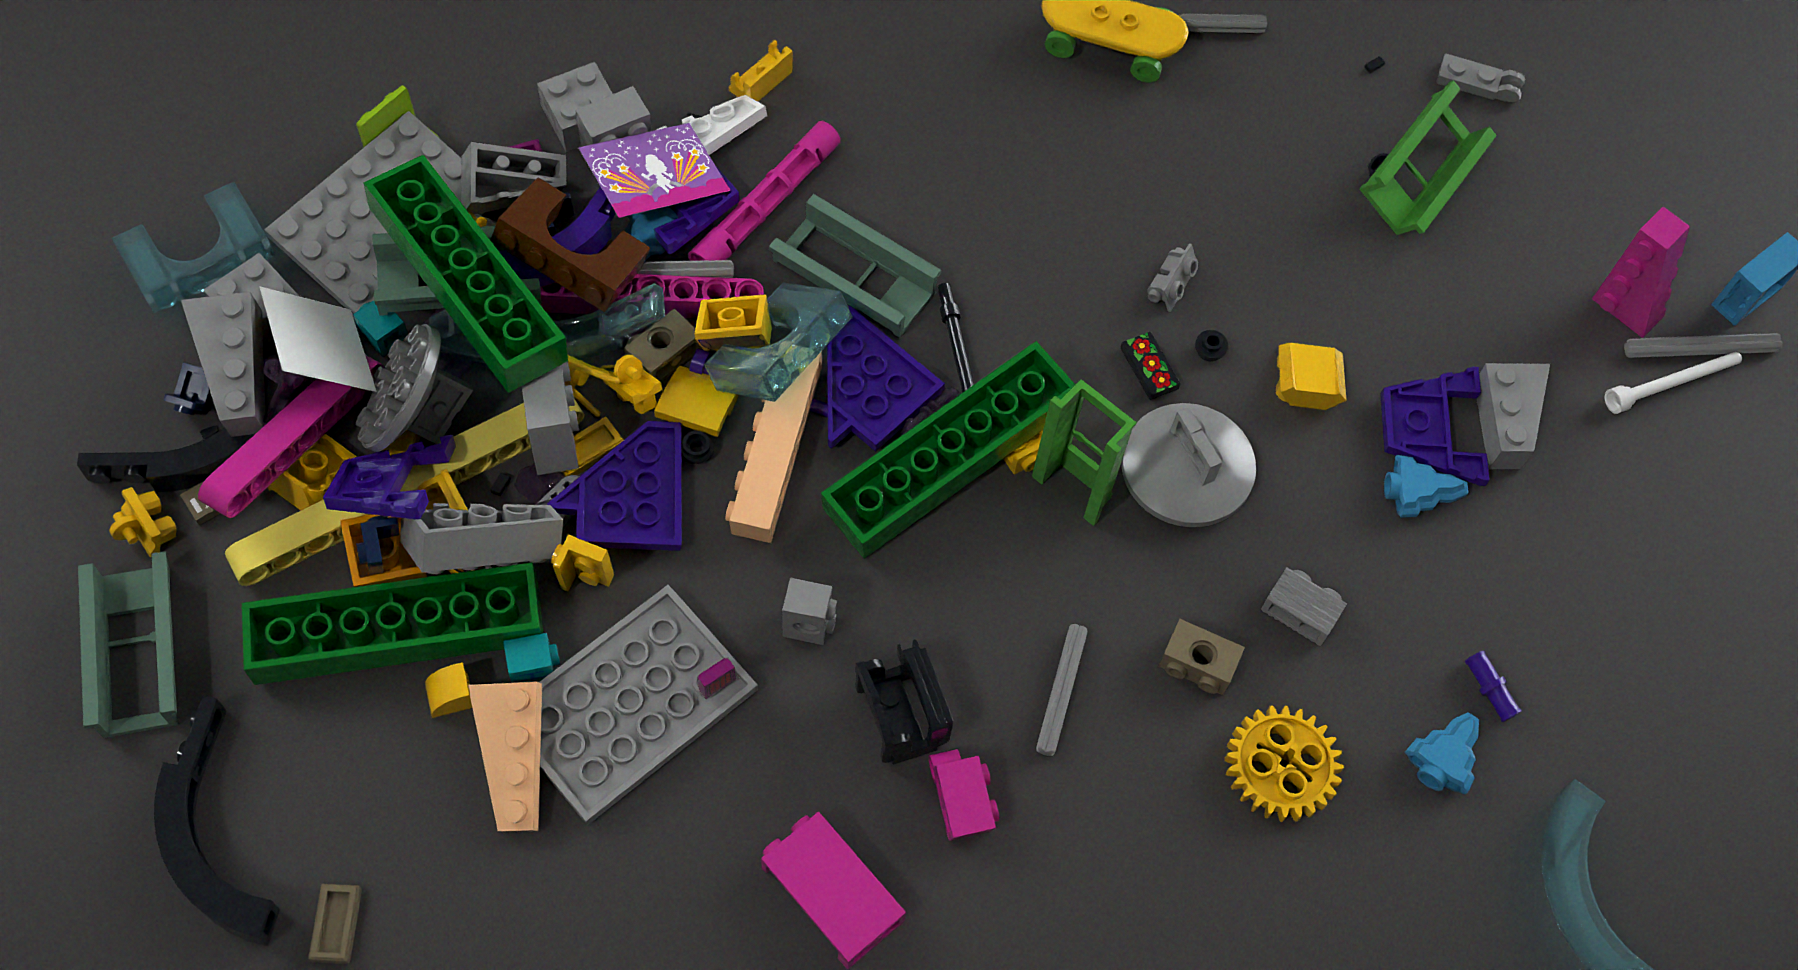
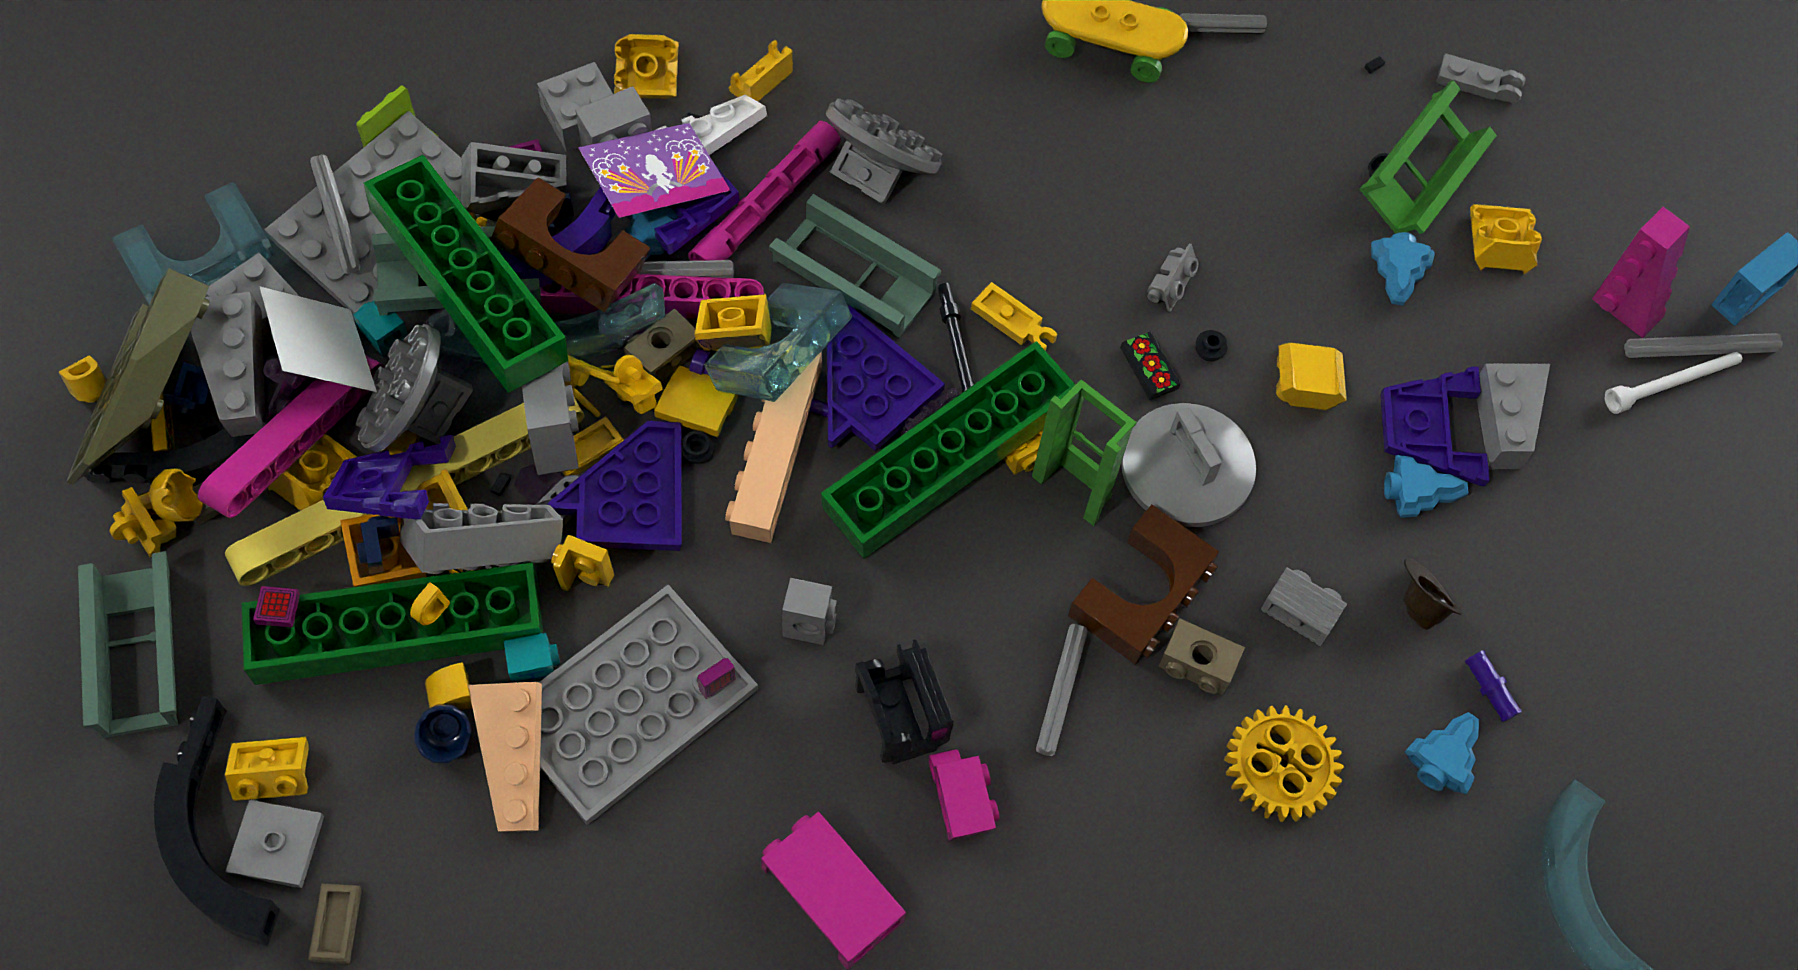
none -> yellow plate [59,355,106,403]
none -> olive wedge [66,268,210,484]
none -> yellow hair [149,468,204,521]
none -> yellow tile [151,391,175,452]
none -> yellow bracket [225,737,309,801]
none -> light grey plate [226,800,324,888]
none -> tile [253,586,300,628]
none -> light grey axle [310,154,361,274]
none -> yellow tile [410,582,450,625]
none -> dark blue hair [414,704,472,763]
none -> yellow slope [614,34,678,99]
none -> light grey bracket [826,98,942,204]
none -> yellow plate [971,282,1057,351]
none -> reddish brown arch [1068,504,1219,665]
none -> dark azure rock [1371,232,1435,306]
none -> dark brown piece [1403,558,1462,630]
none -> yellow slope [1470,204,1542,274]

